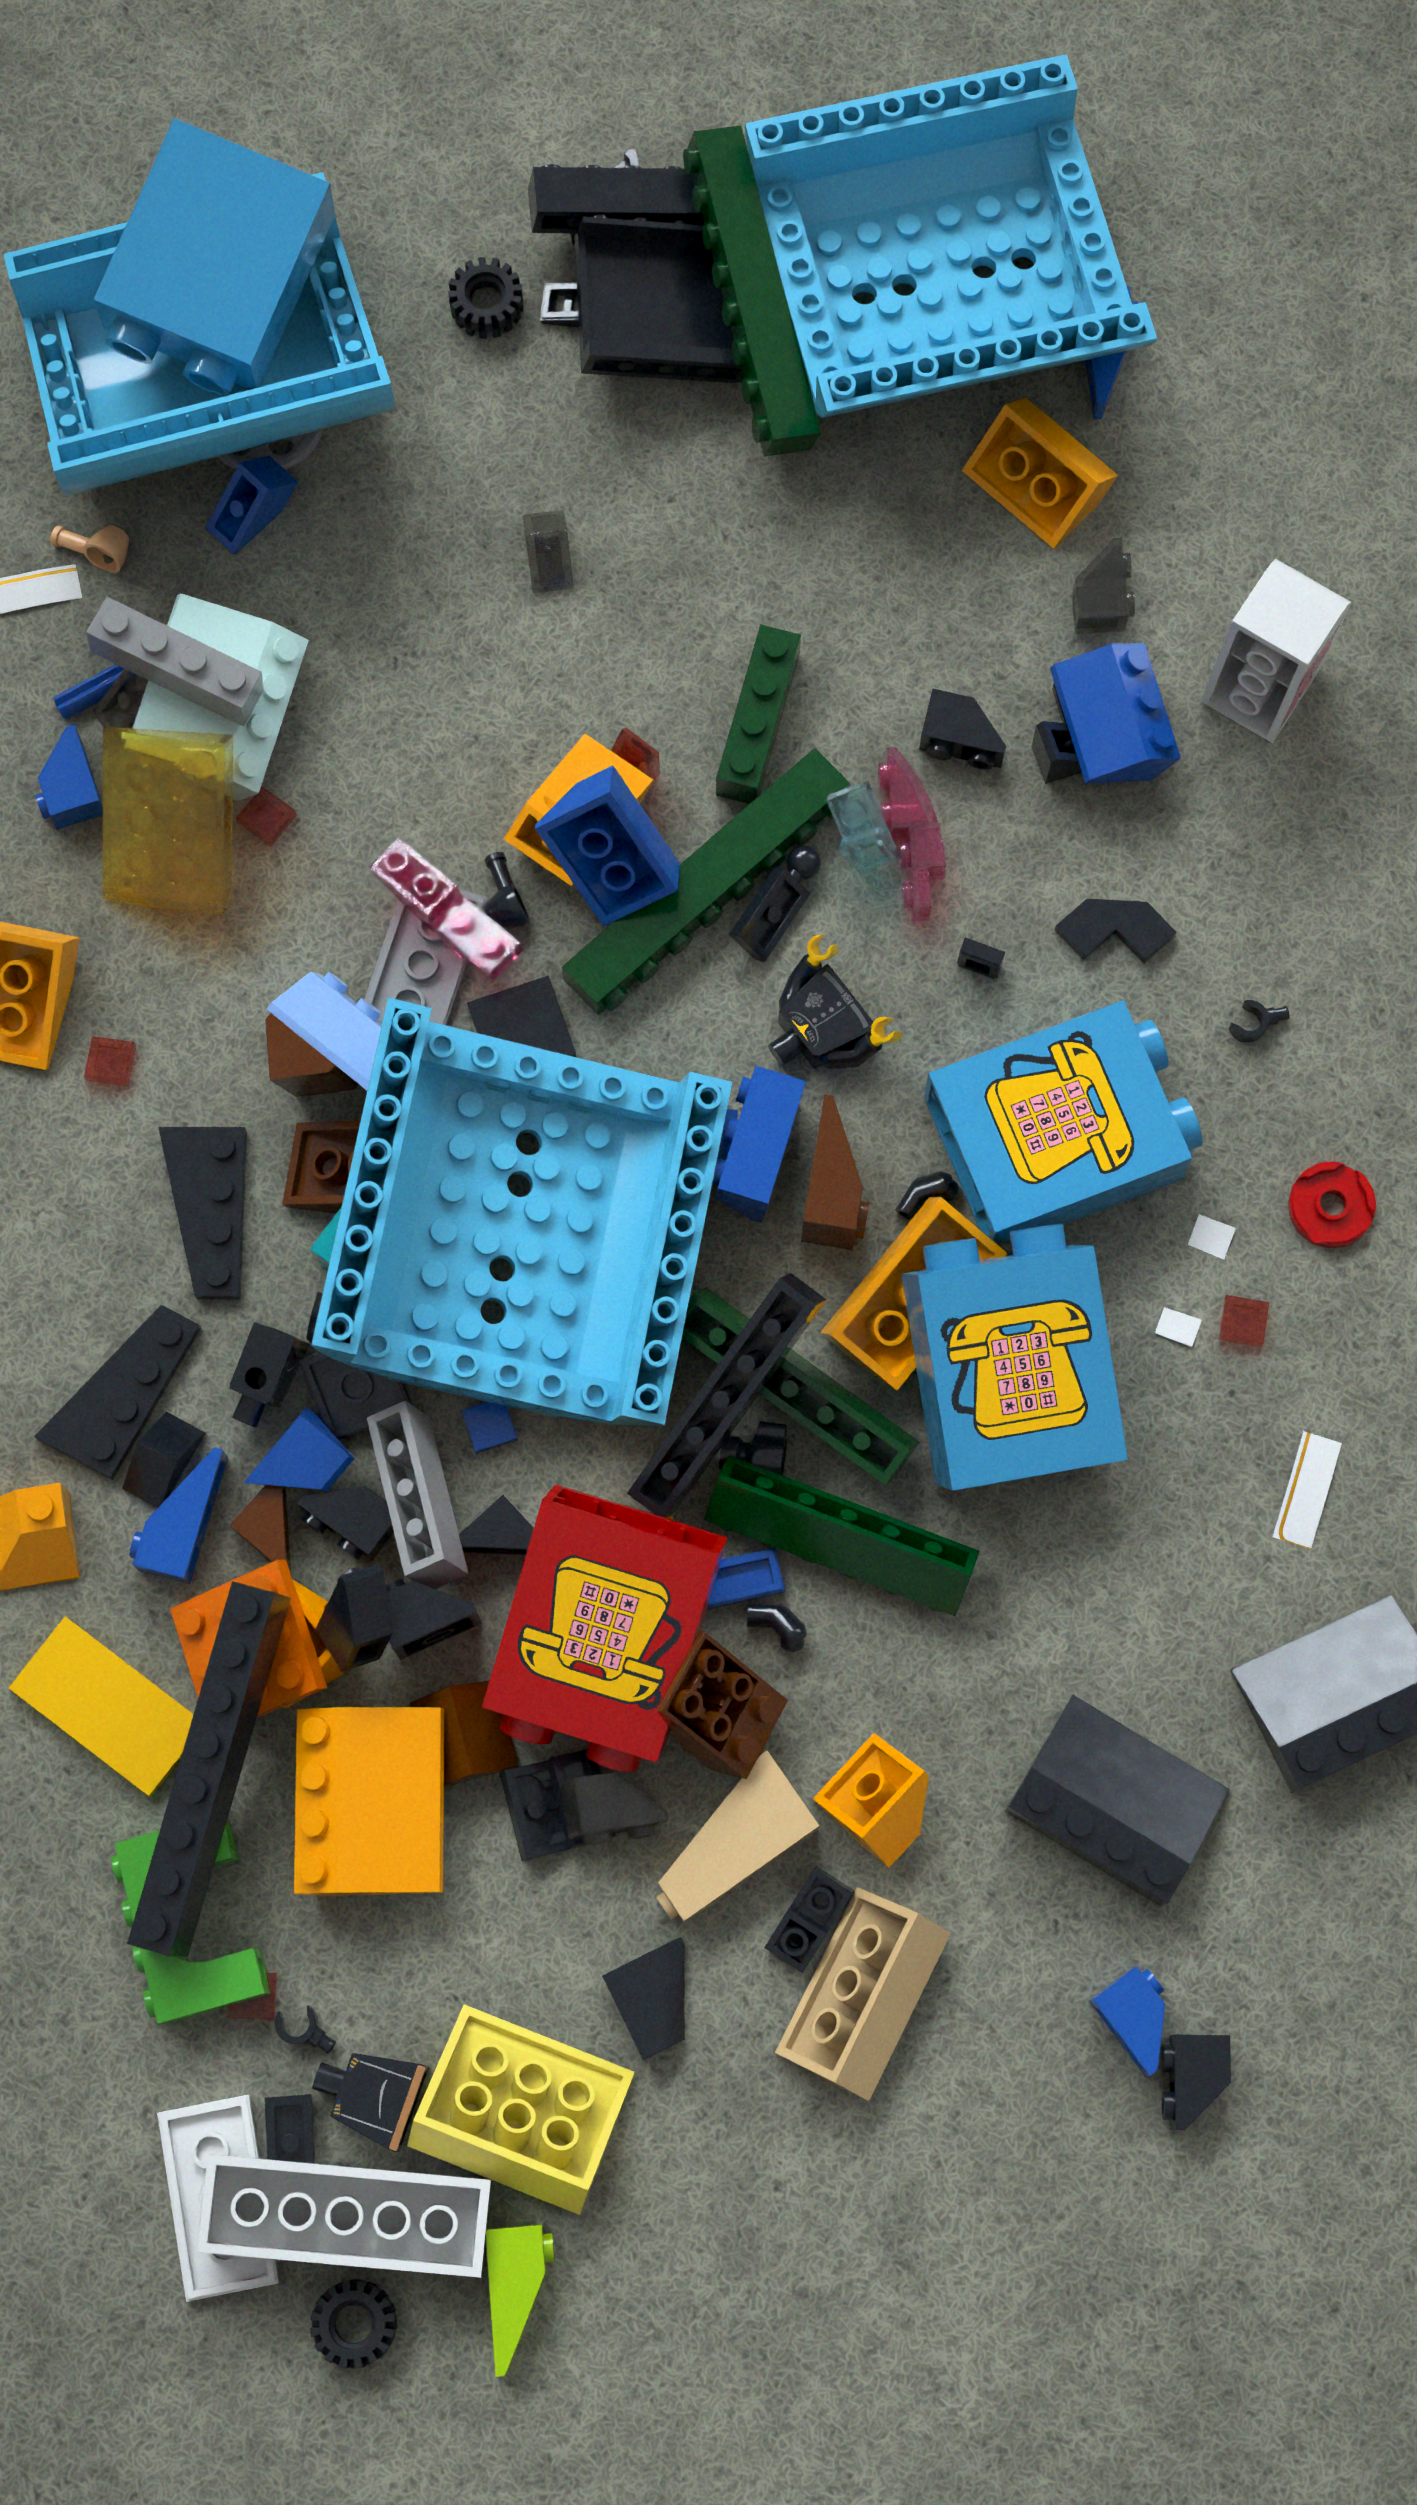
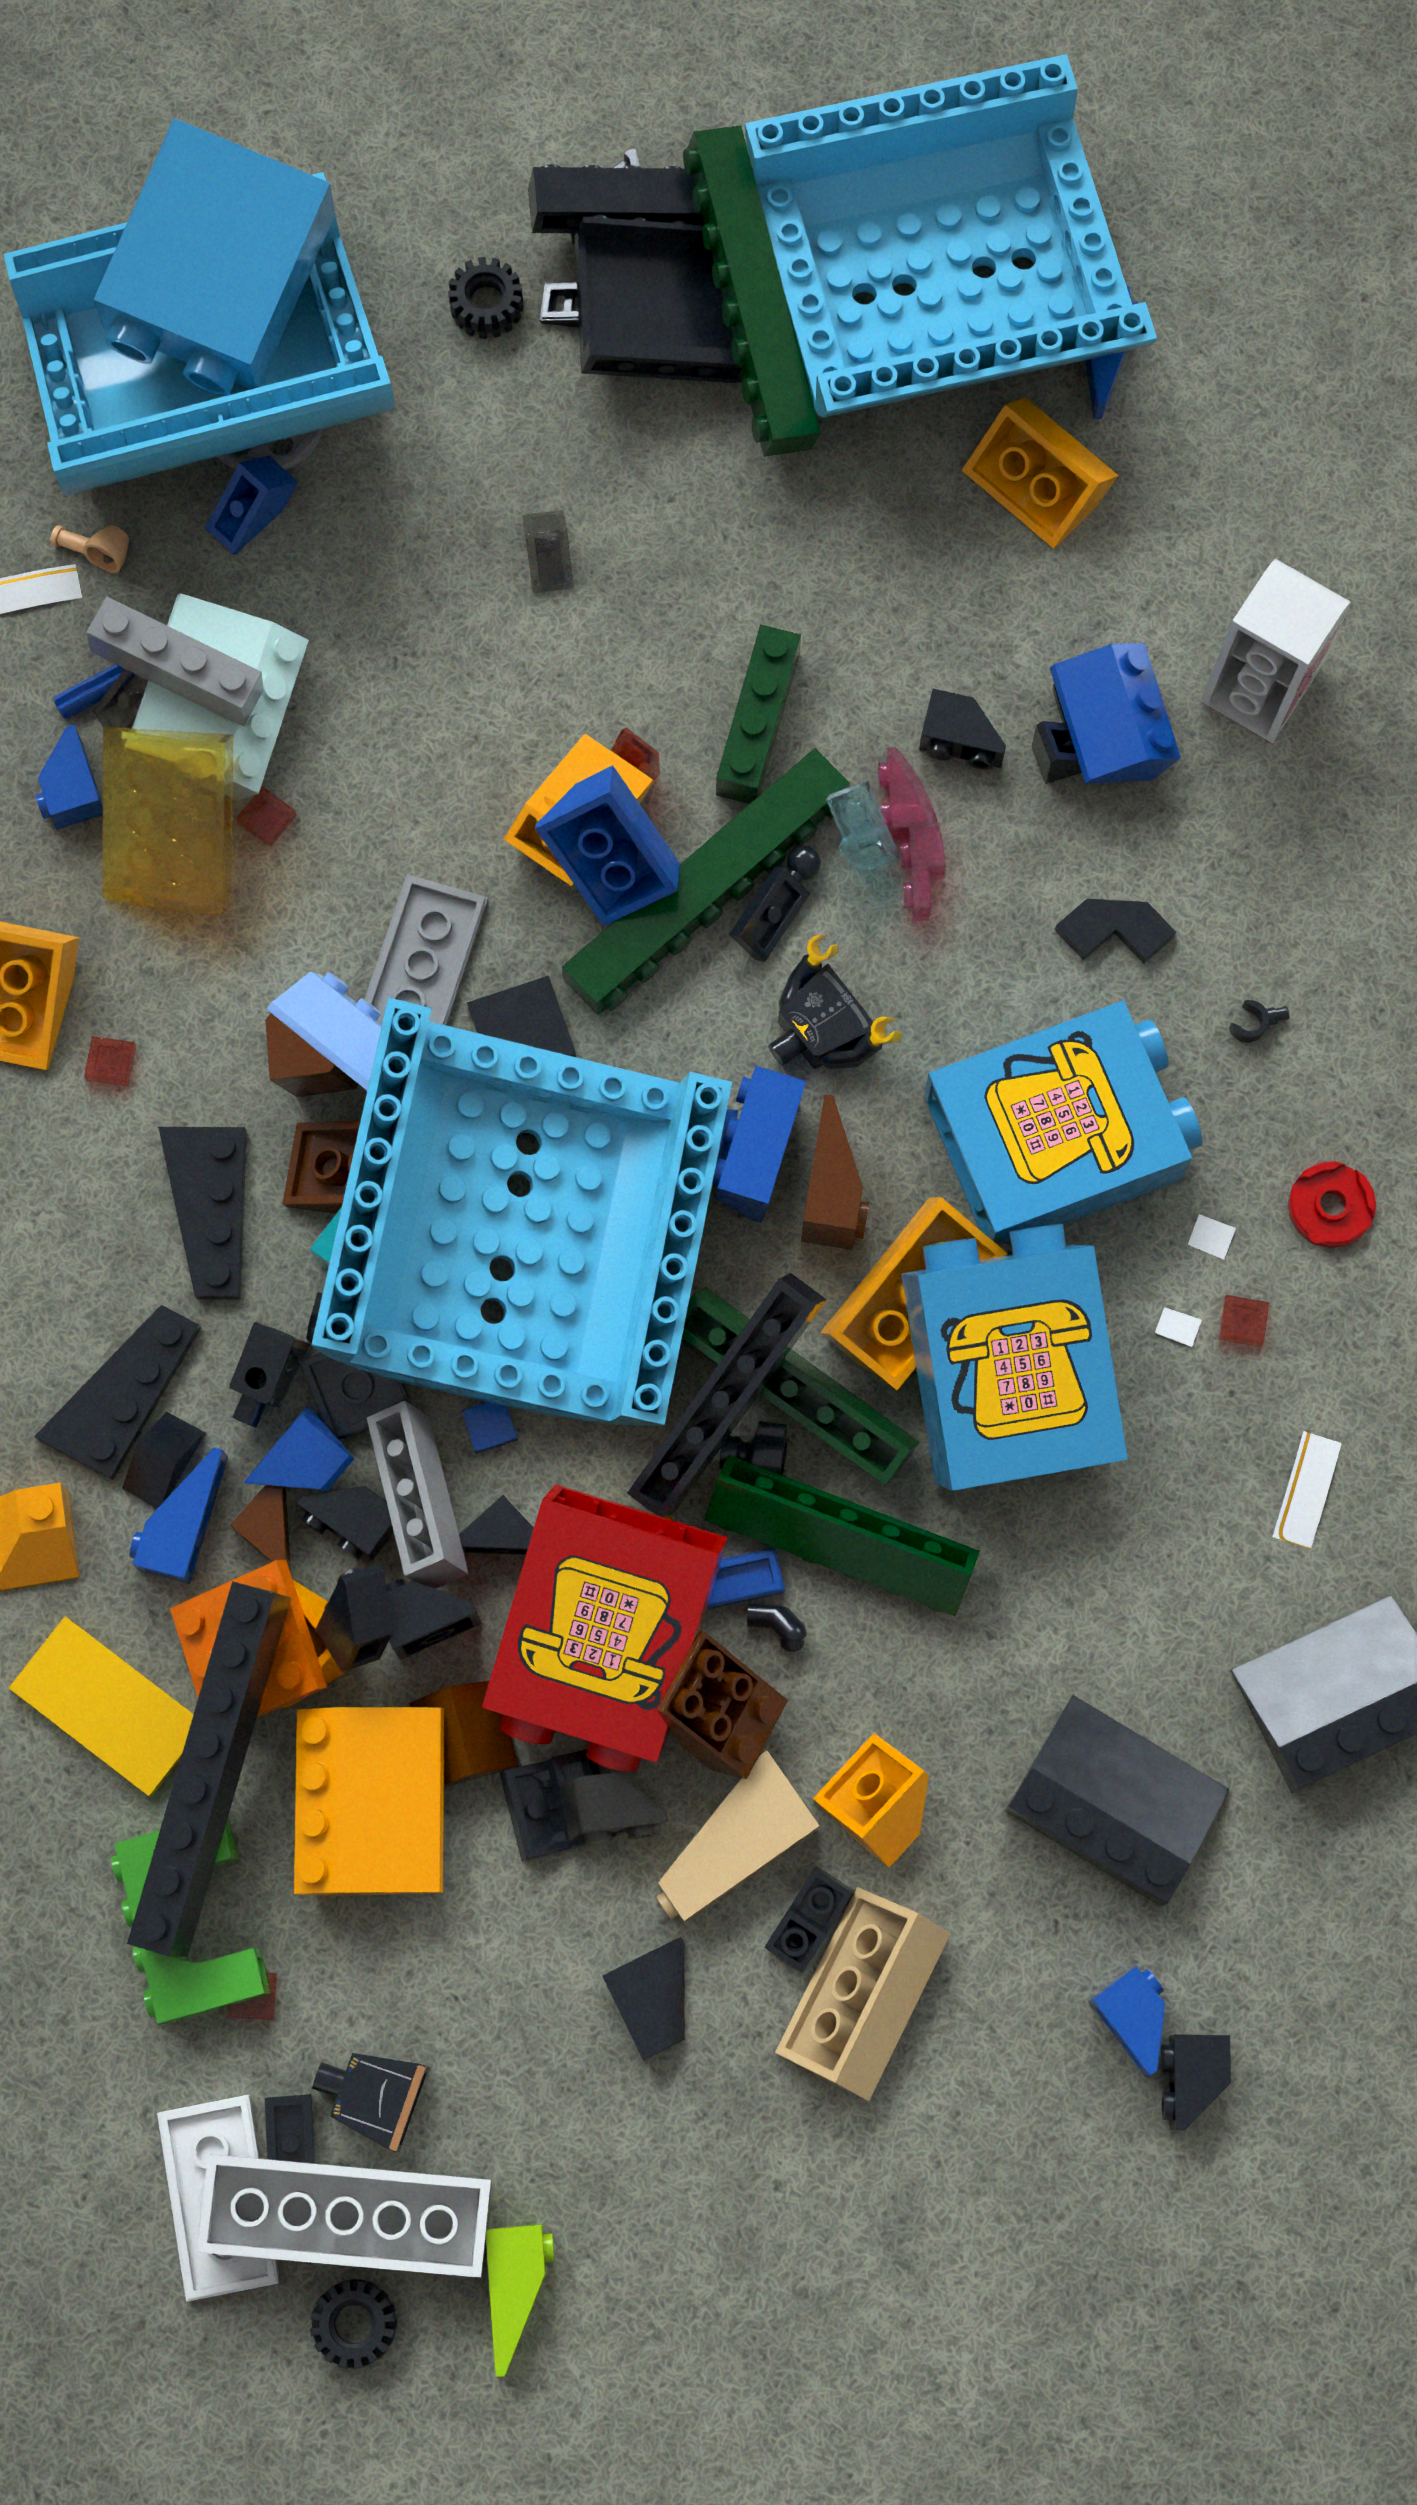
black piece [275,2005,336,2054] -> none
clear pink slope [369,838,524,980] -> none
light yellow slope [407,2005,635,2215] -> none
black bar [484,852,530,929] -> none
black arm [895,1171,959,1221] -> none
black tile [957,937,1005,979] -> none
clear smoke slope [1071,537,1135,634] -> none

